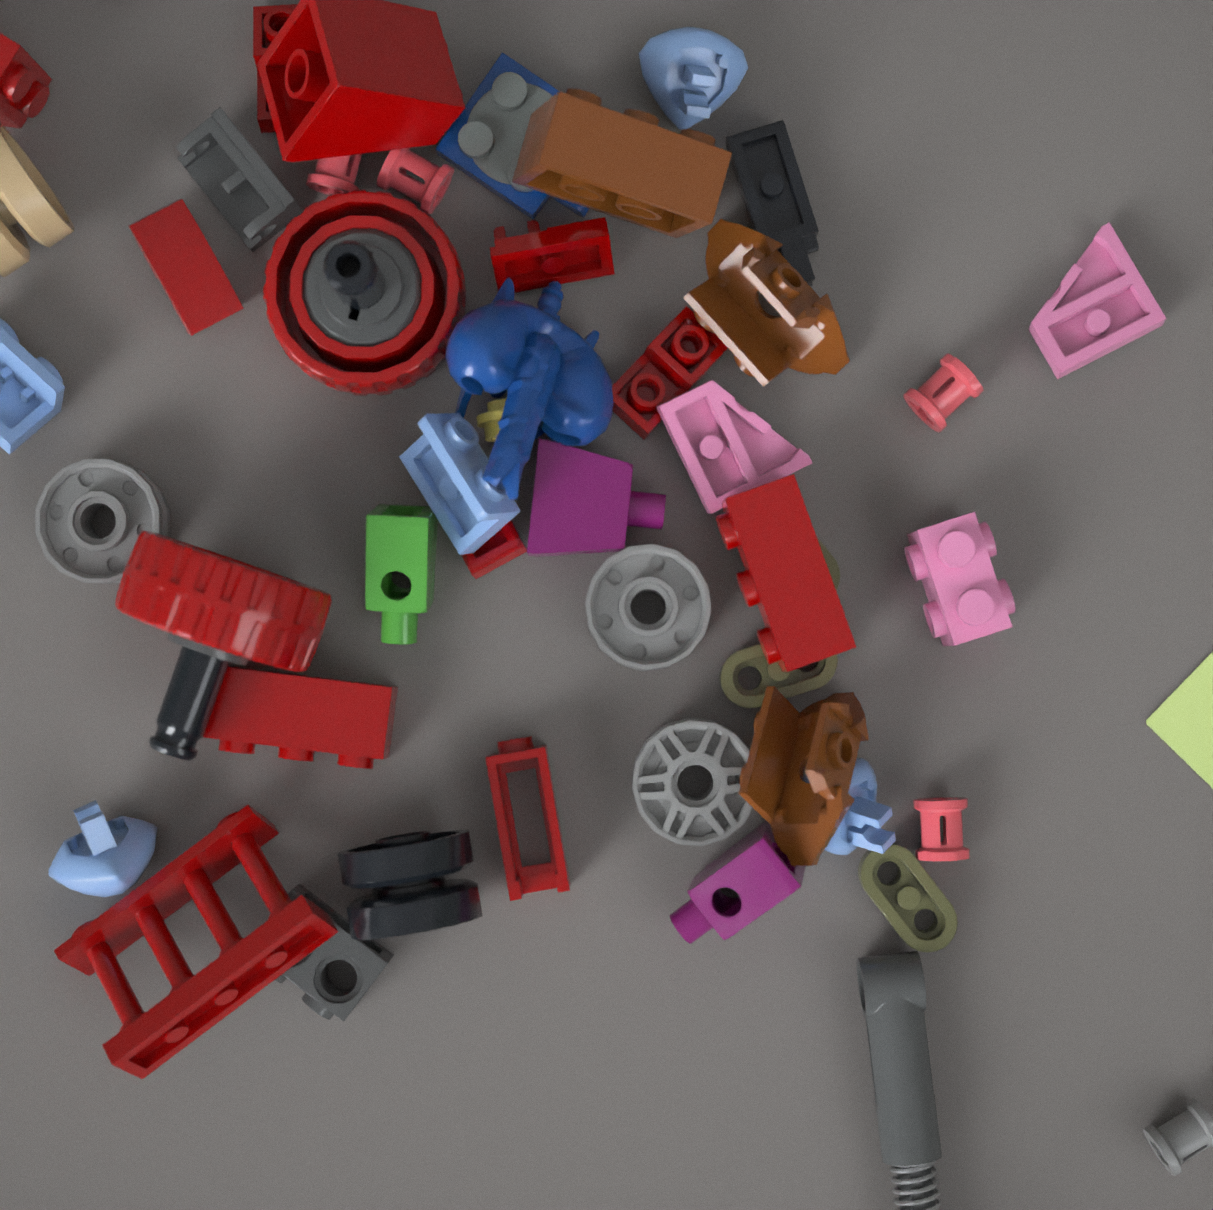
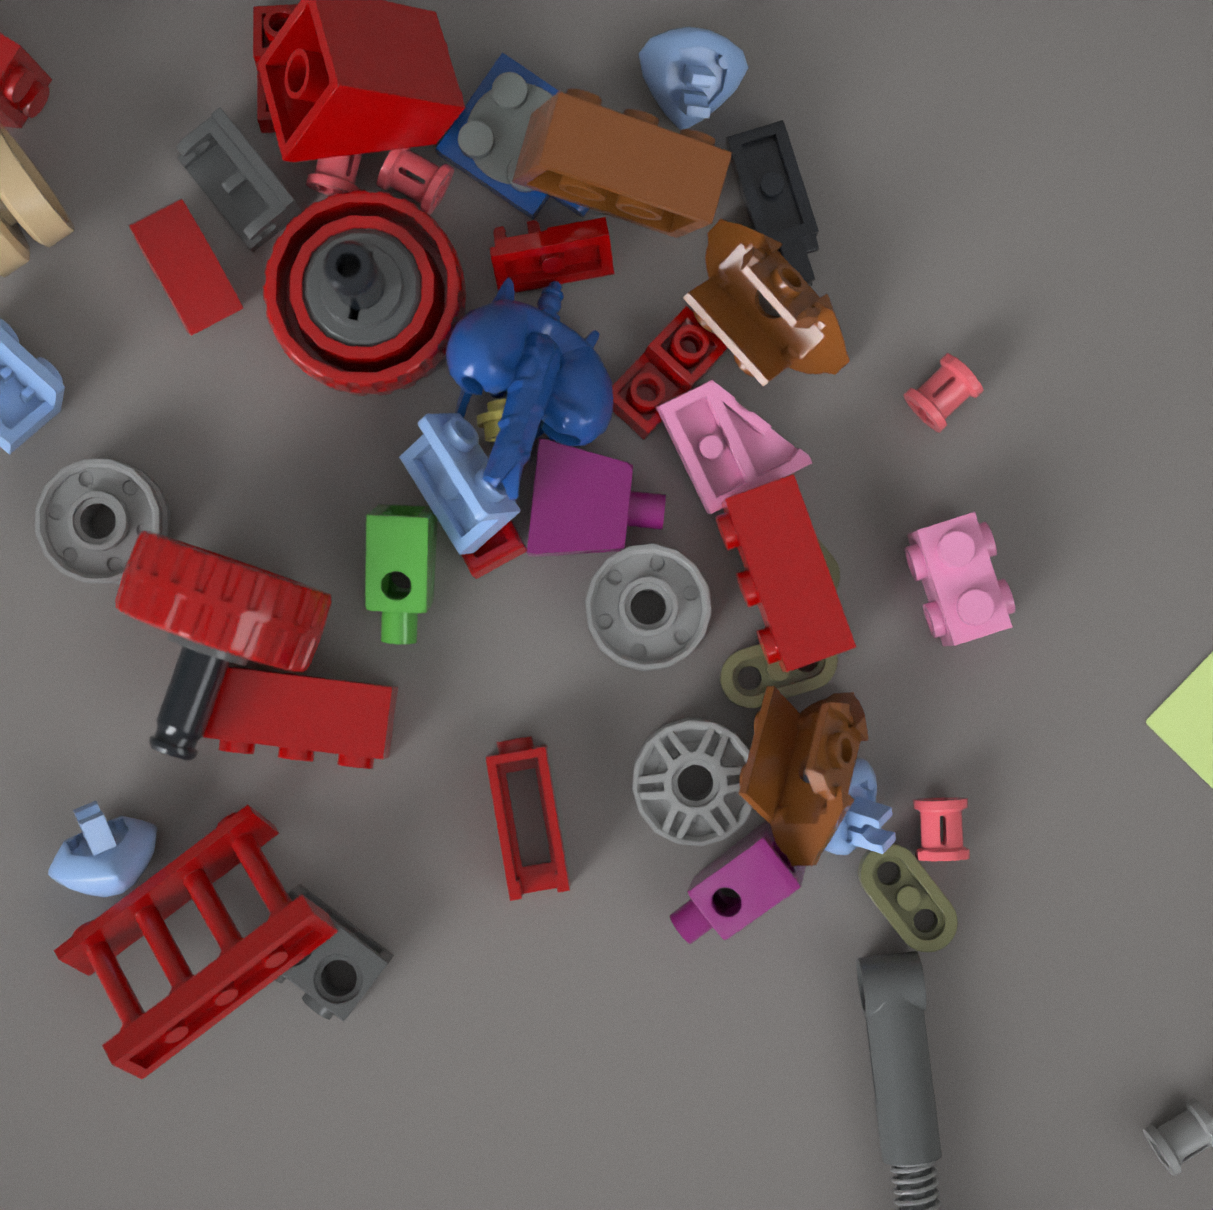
black wheel [338,830,483,940] -> none
bright pink wing [1028,222,1166,379] -> none

